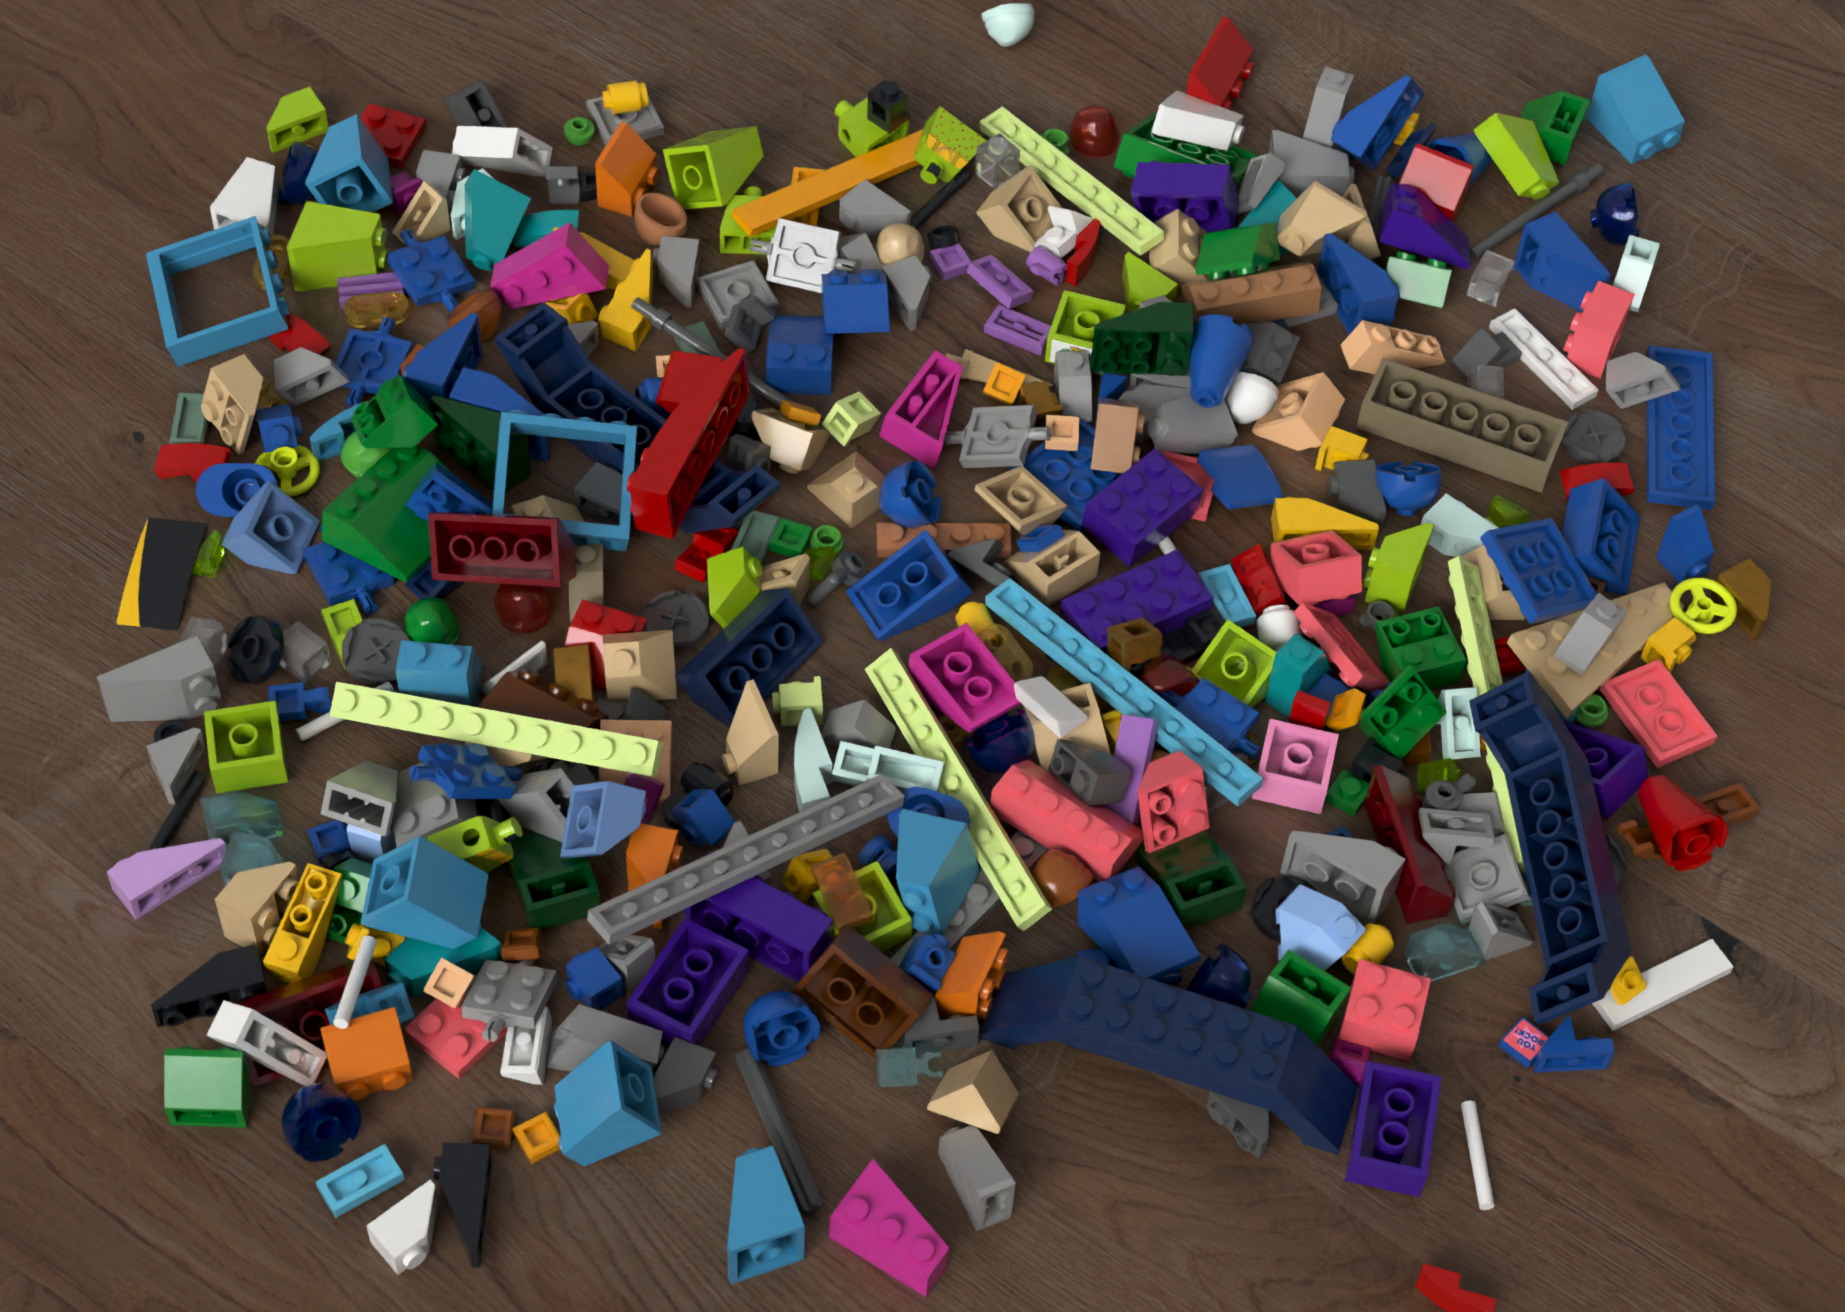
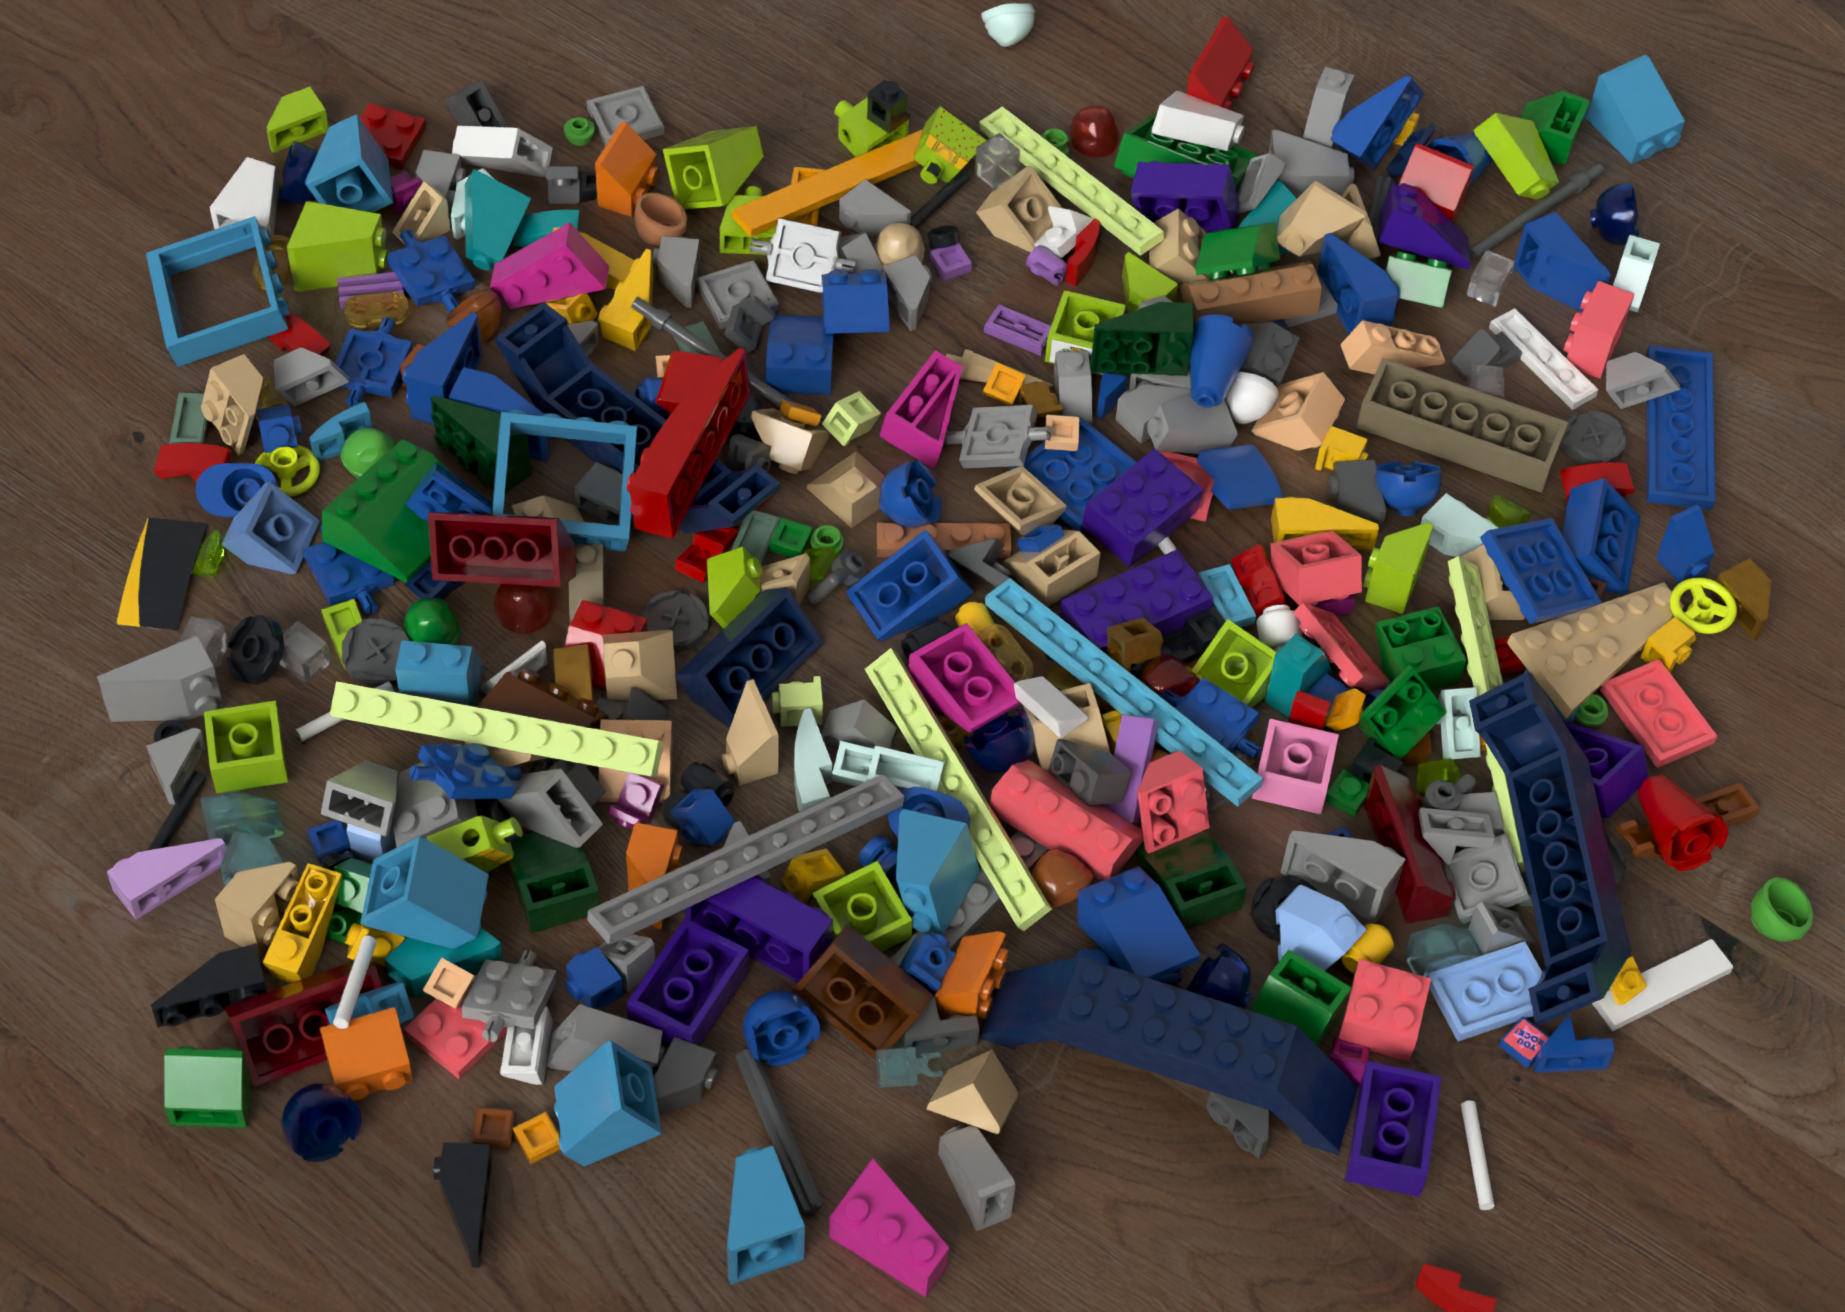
white slope [207,1001,327,1088] -> none
blue plate [268,682,332,722] -> none
medium azure plate [316,1144,404,1218] -> none
green slope [351,374,438,448] -> none
white slope [366,1179,438,1275] -> none
dark orange tile [501,928,543,962] -> none
medium blue slope [560,781,646,859] -> none
yellow brick [602,80,648,115] -> none
clear orange plate [811,852,873,933] -> none
medium lavender plate [967,255,1034,309] -> none
medium nougat brick [1091,397,1145,473] -> none
dark grey plate [1359,601,1399,632] -> none
light grey slope [1553,593,1627,675] -> none
none -> black brick [901,619,952,661]
none -> light blue plate [1426,941,1543,1041]
none -> bright green hat [1750,877,1813,942]

